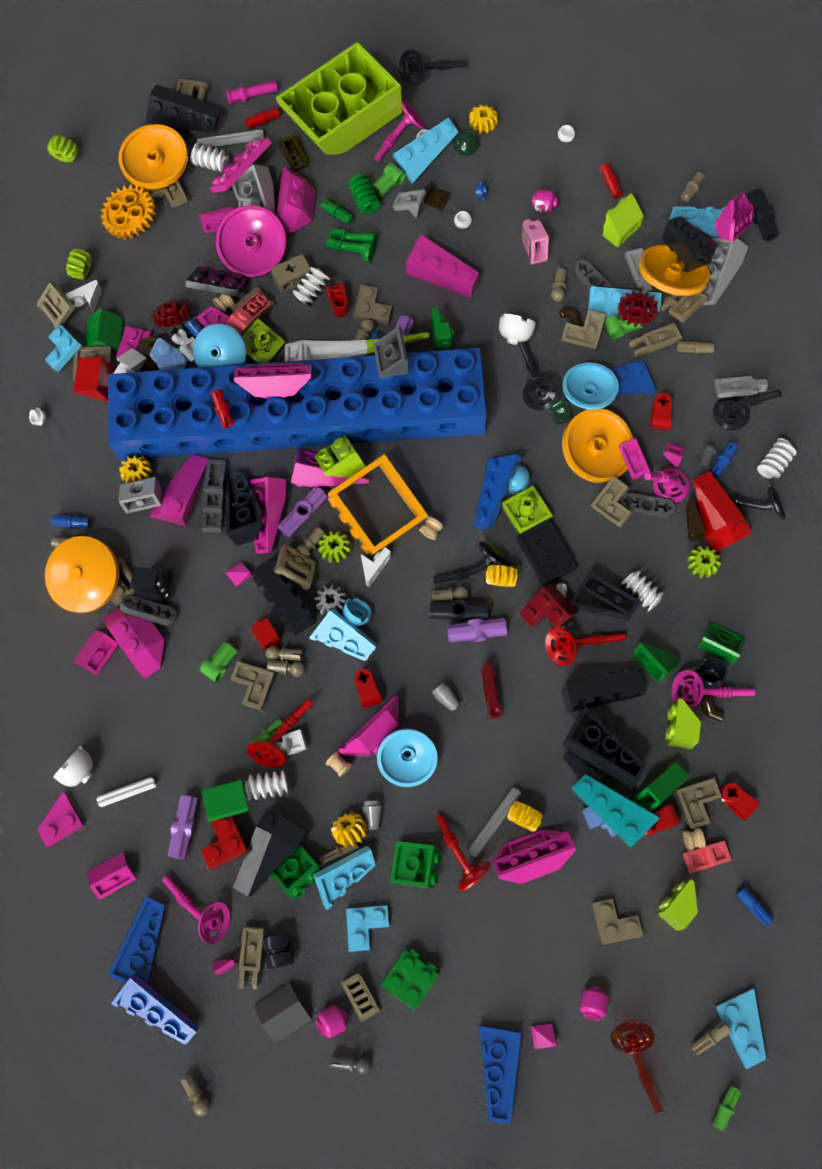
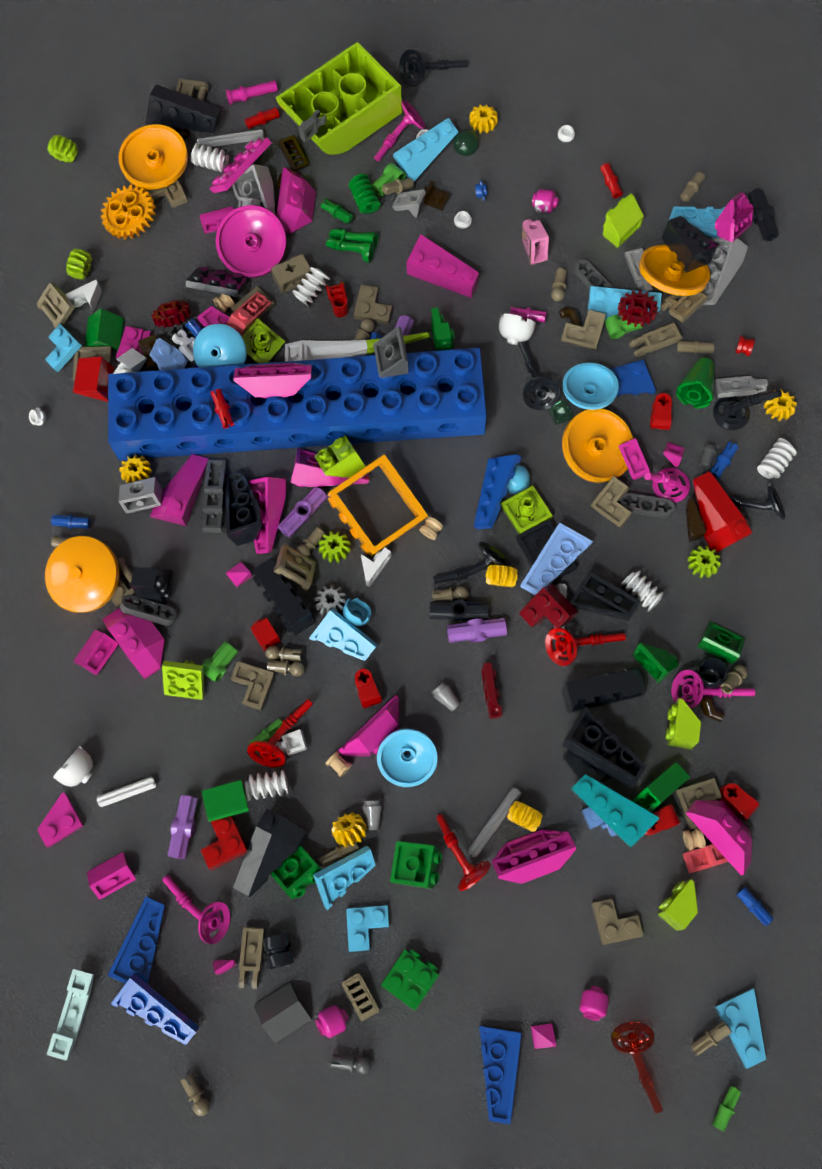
none -> light aqua slope [47,969,94,1061]
none -> lime plate [162,660,205,700]
none -> dark grey plate [299,110,327,142]
none -> dark tan axle [382,178,414,195]
none -> dark pink pin [510,306,547,323]
none -> light blue wing [520,523,593,595]
none -> green cone [676,358,715,409]
none -> dark pink wedge [686,800,752,875]
none -> dark tan pin [721,665,748,694]
none -> red wheel [735,335,755,357]
none -> yellow gear [764,389,797,421]

